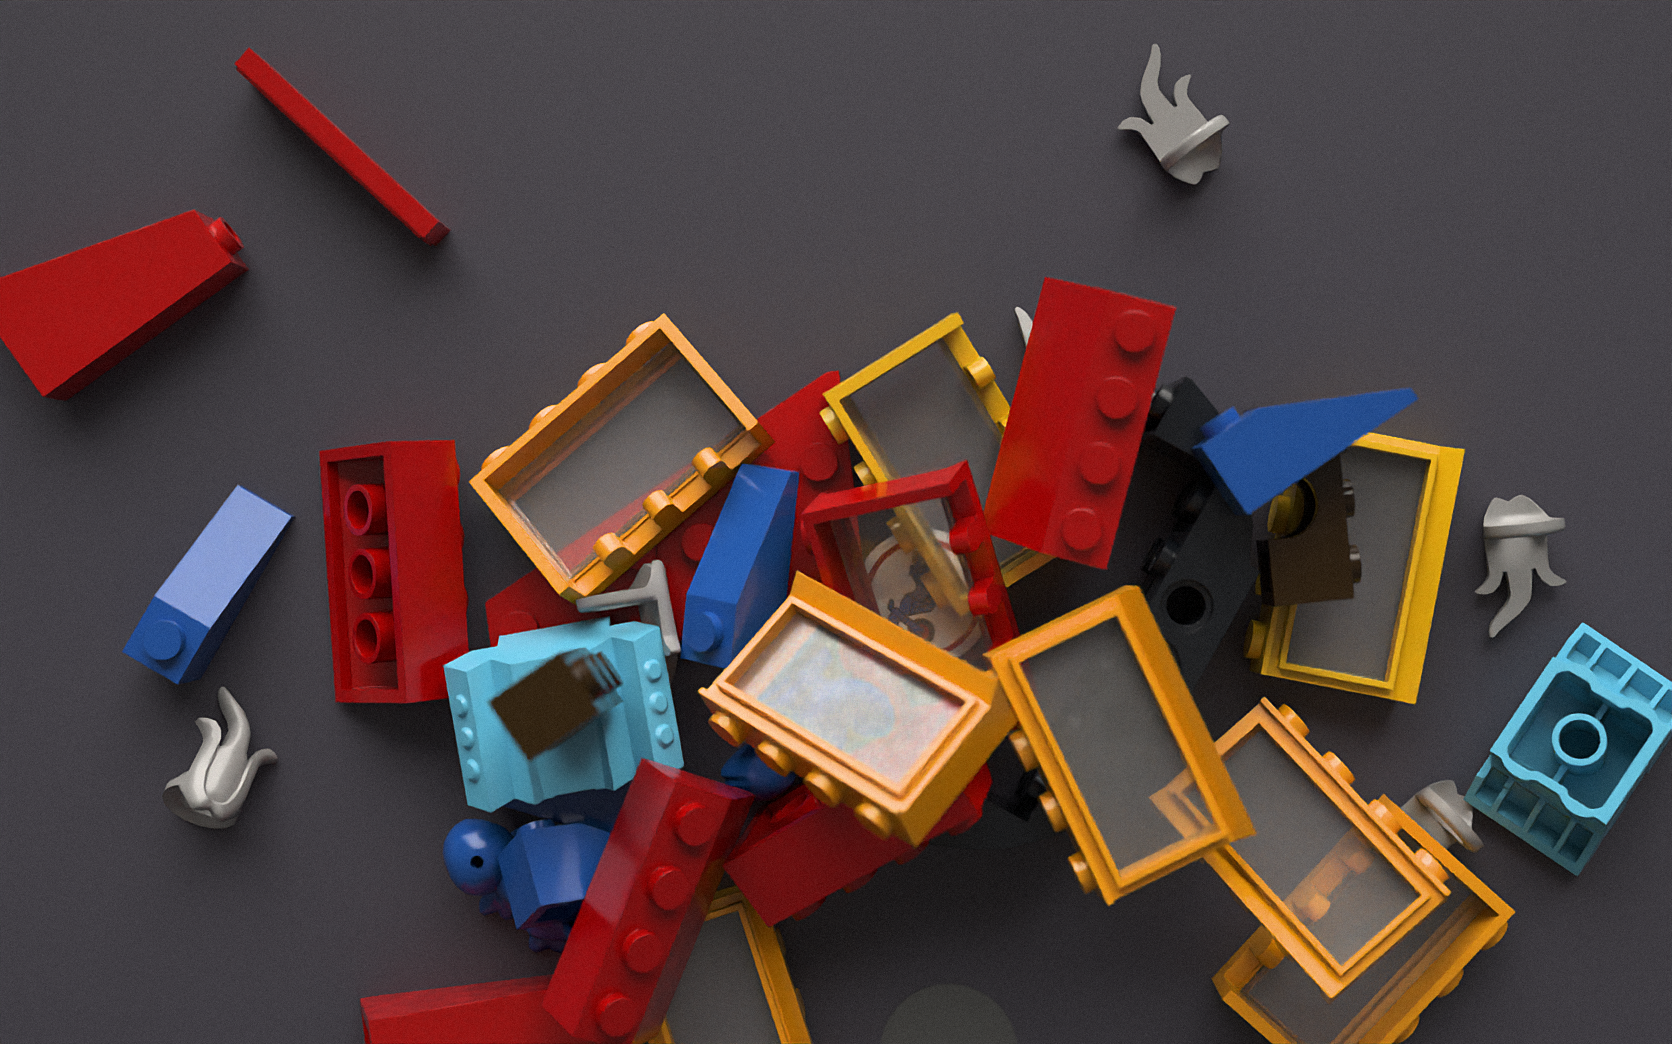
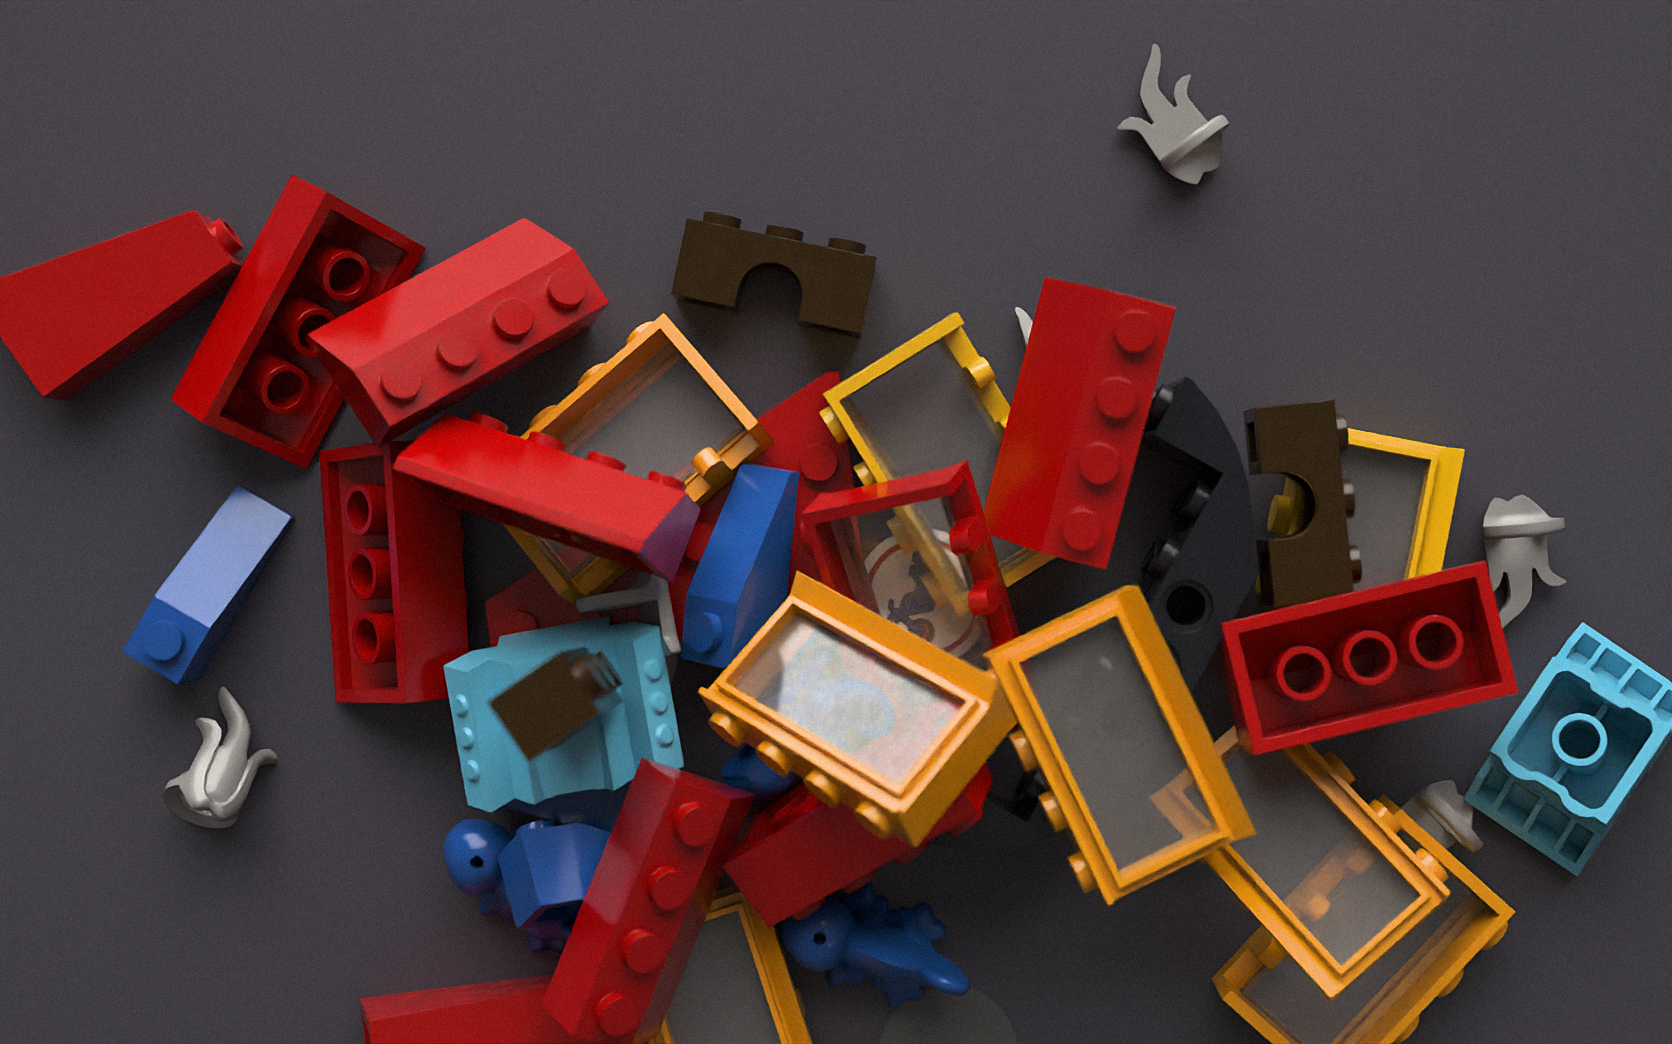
red tile [234,47,450,246] -> none
blue slope [1191,388,1418,515] -> none
none -> red slope [170,174,426,469]
none -> red slope [306,218,609,448]
none -> red slope [393,412,701,583]
none -> dark brown arch [671,212,877,339]
none -> blue animal [778,882,971,1008]
none -> red slope [1220,561,1519,756]

